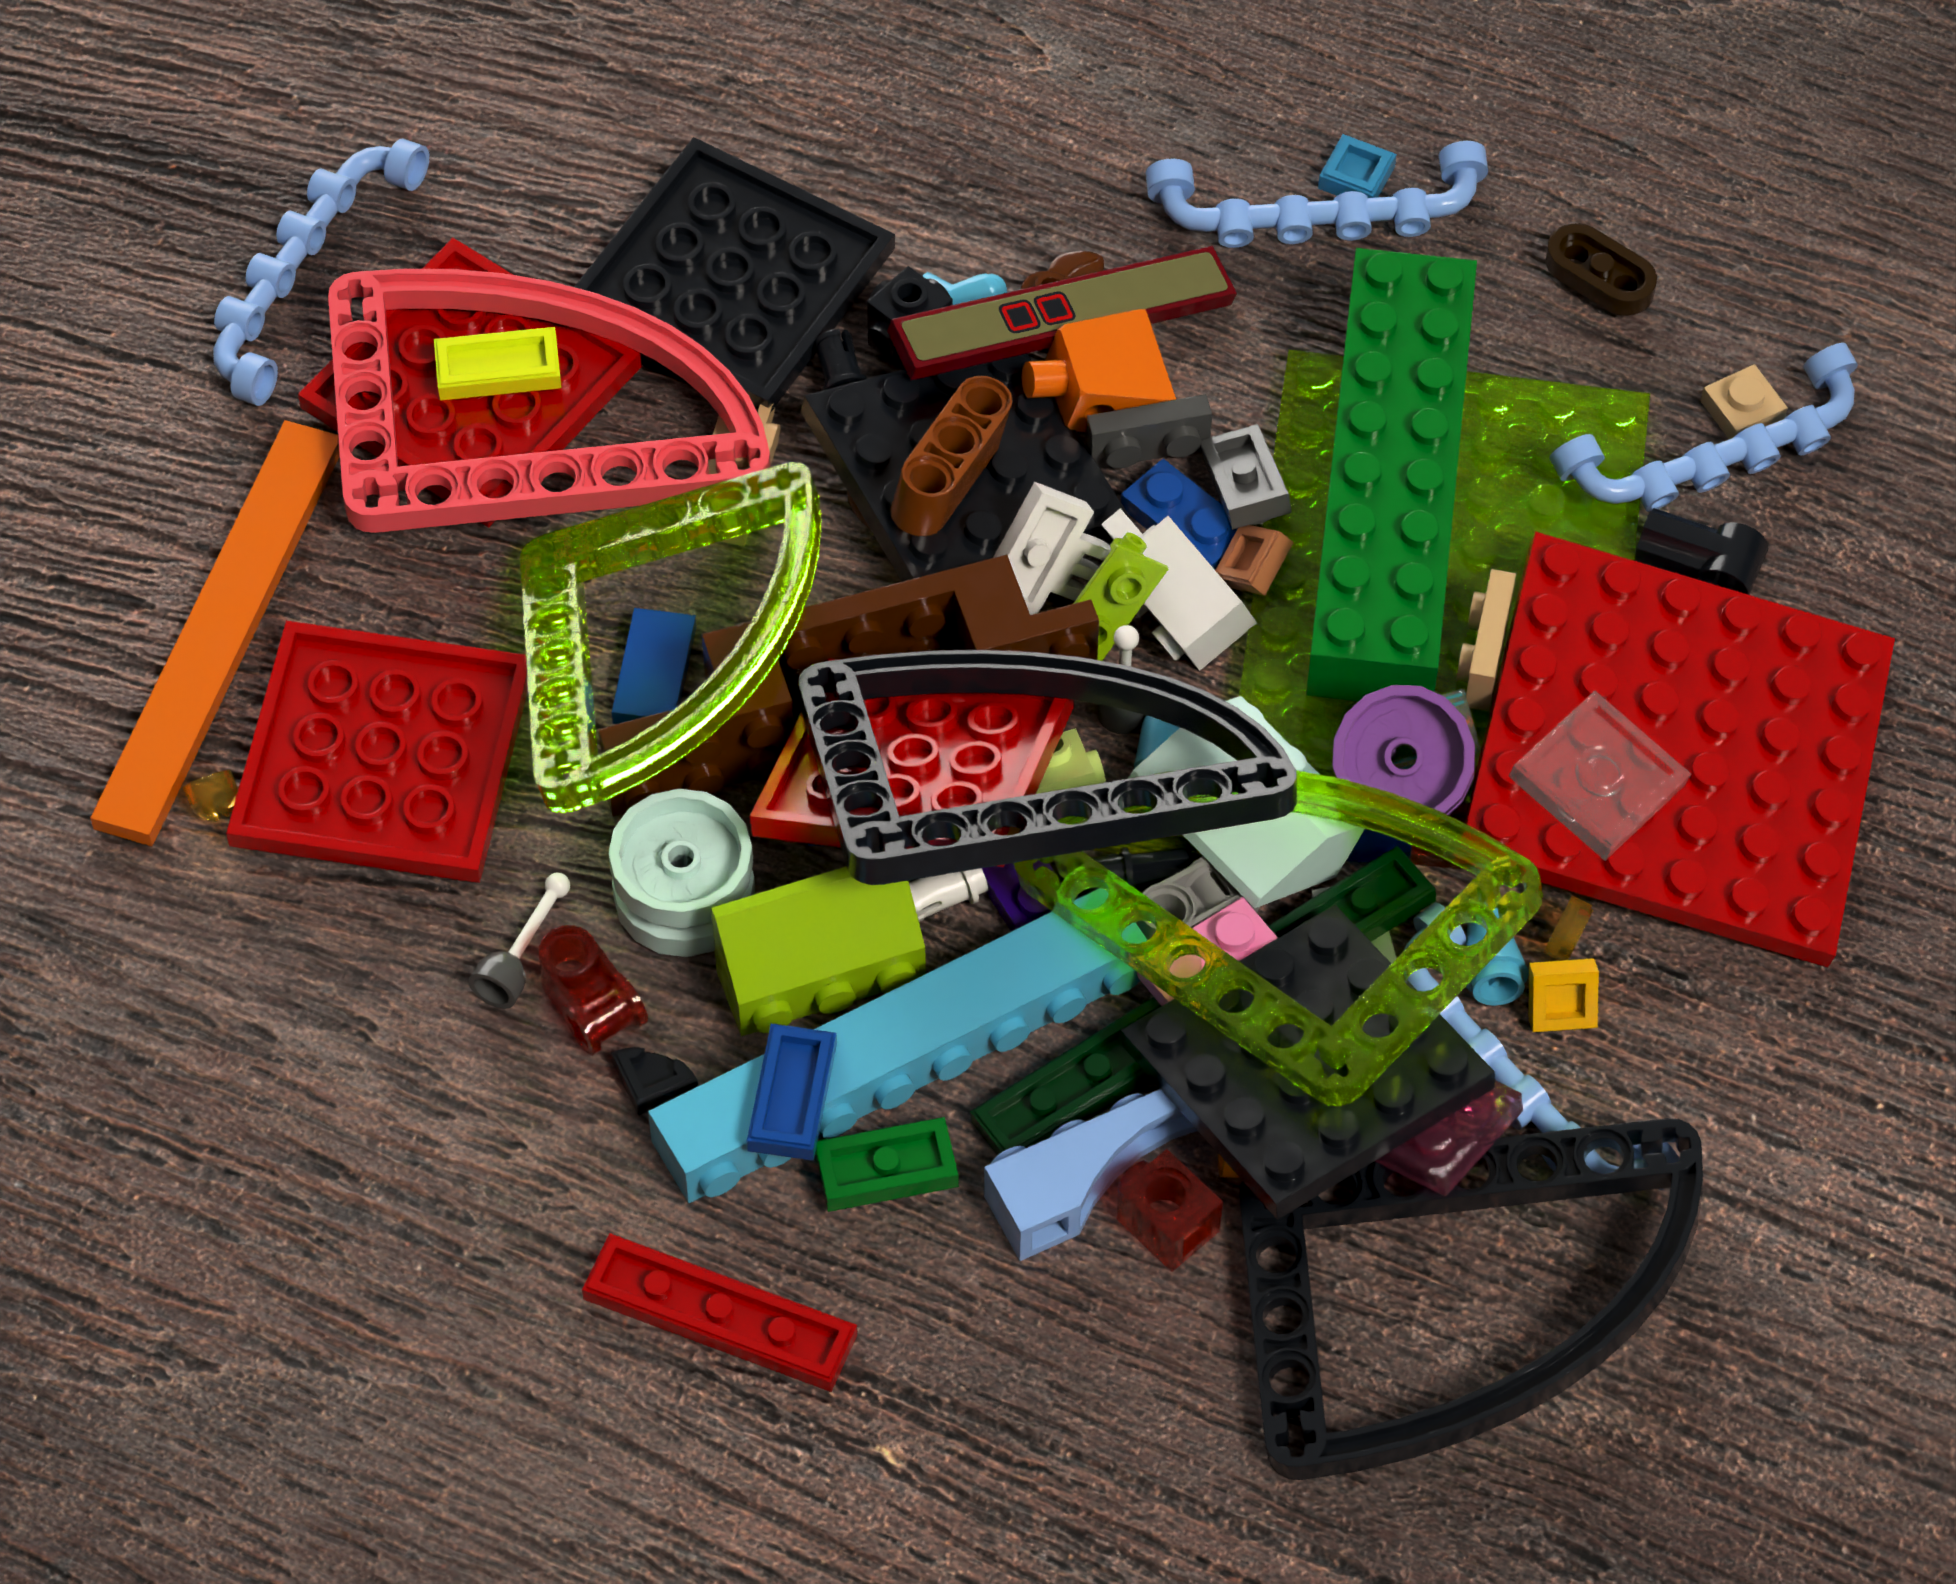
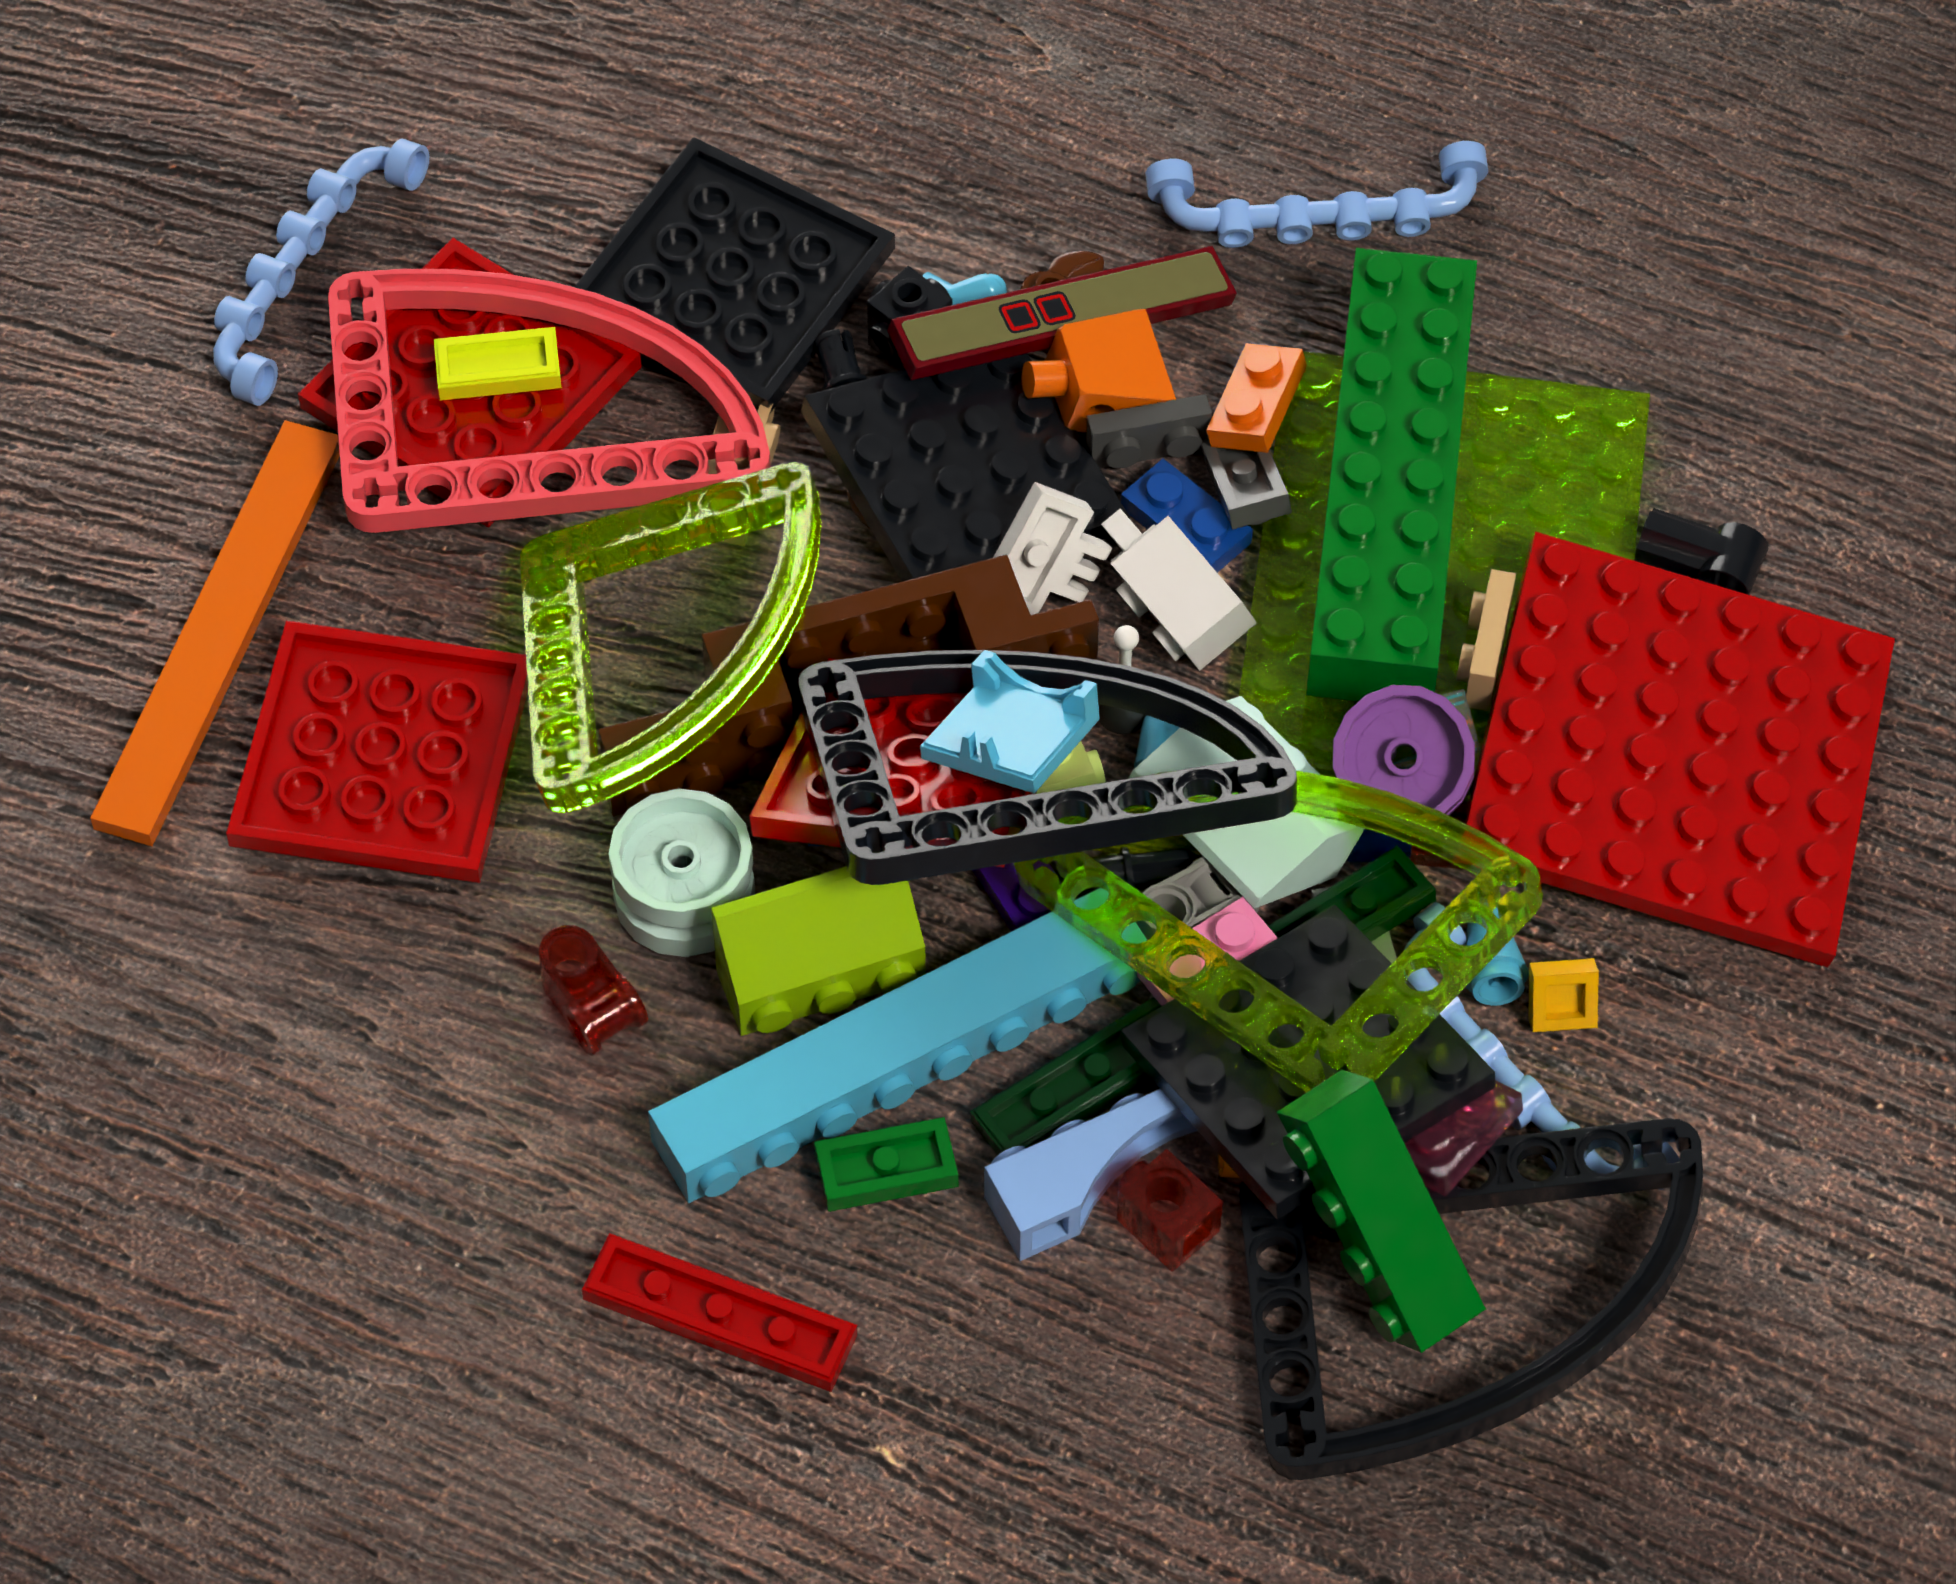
clear yellow hinge [183,770,238,822] -> none
dark grey hinge [468,873,570,1009] -> none
blue tile [611,608,697,724] -> none
black tile [611,1047,698,1116] -> none
blue tile [747,1023,837,1161] -> none
dark orange beam [891,376,1013,536] -> none
white pin [909,868,988,922] -> none
lime hinge [1073,532,1169,661] -> none
nougat tile [1215,525,1294,596] -> none
dark azure tile [1318,134,1397,198] -> none
clear tile [1509,691,1691,861] -> none
clear yellow tile [1543,895,1594,961] -> none
dark brown plate [1546,223,1657,316] -> none
light blue bar [1549,343,1858,512] -> none
tan plate [1701,364,1788,439] -> none
none -> medium azure piece [920,650,1100,794]
none -> orange plate [1206,343,1307,453]
none -> green brick [1277,1070,1486,1353]

